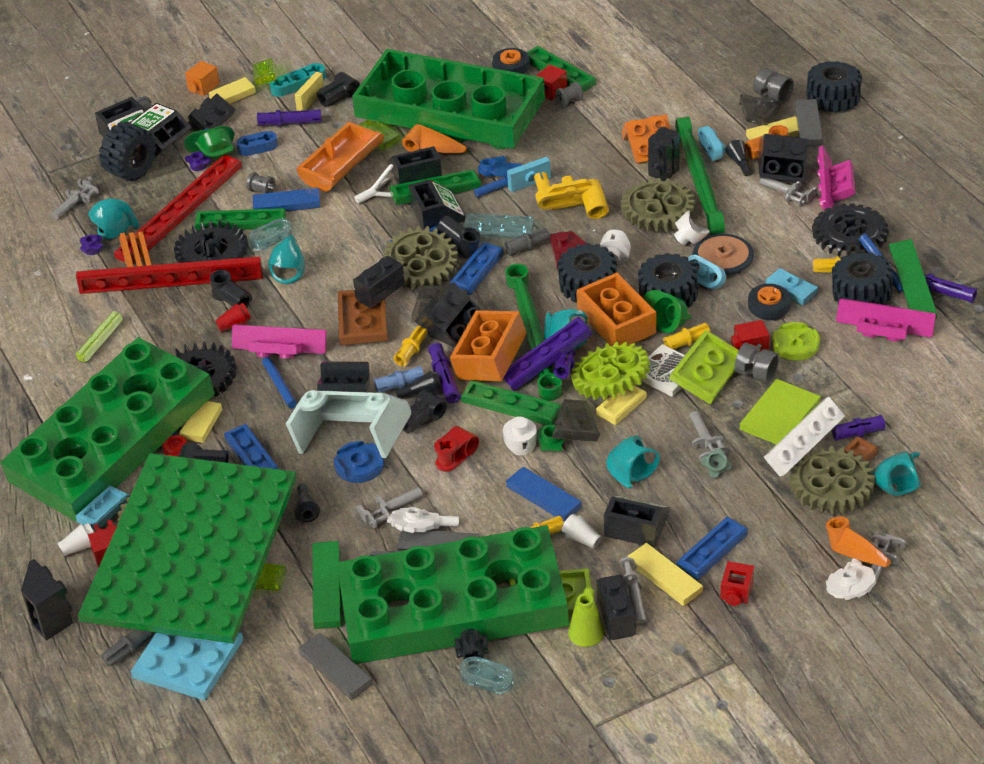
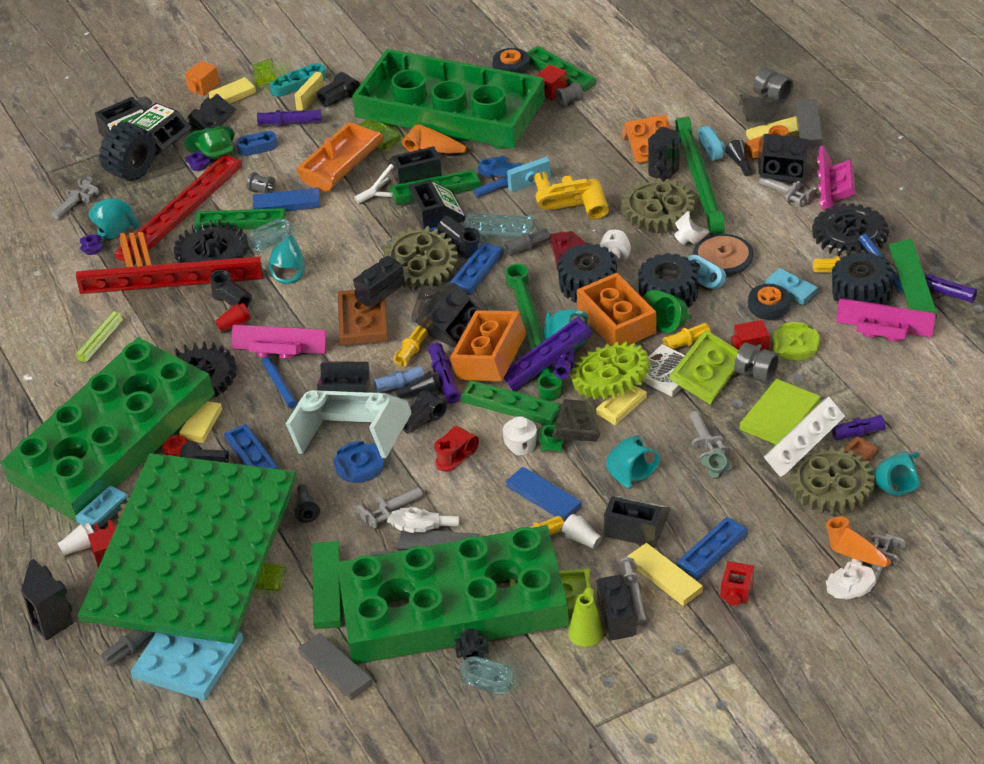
black wheel [806,61,862,112] -> none

